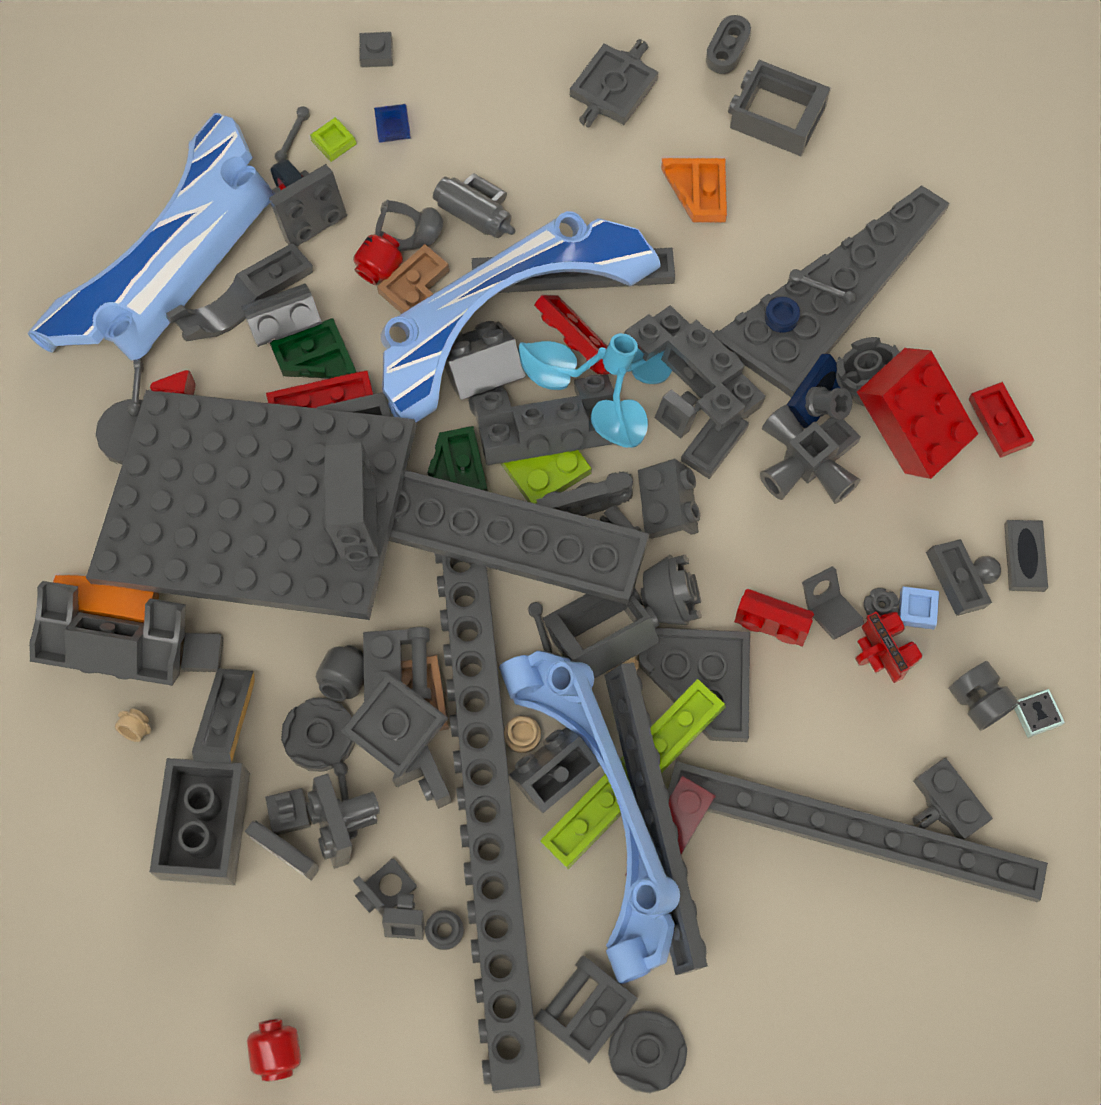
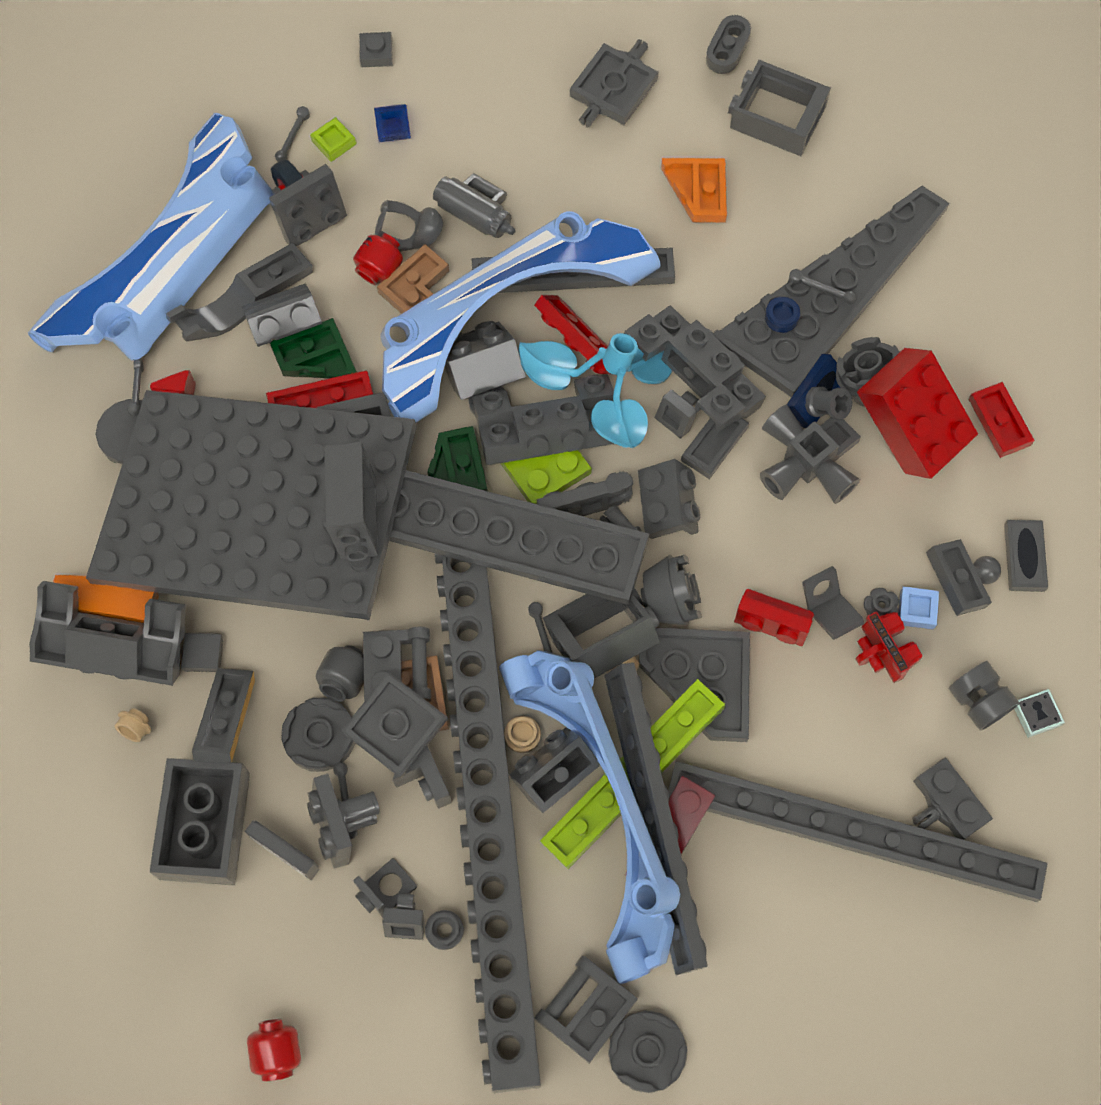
dark grey tile [265,788,311,835] -> none

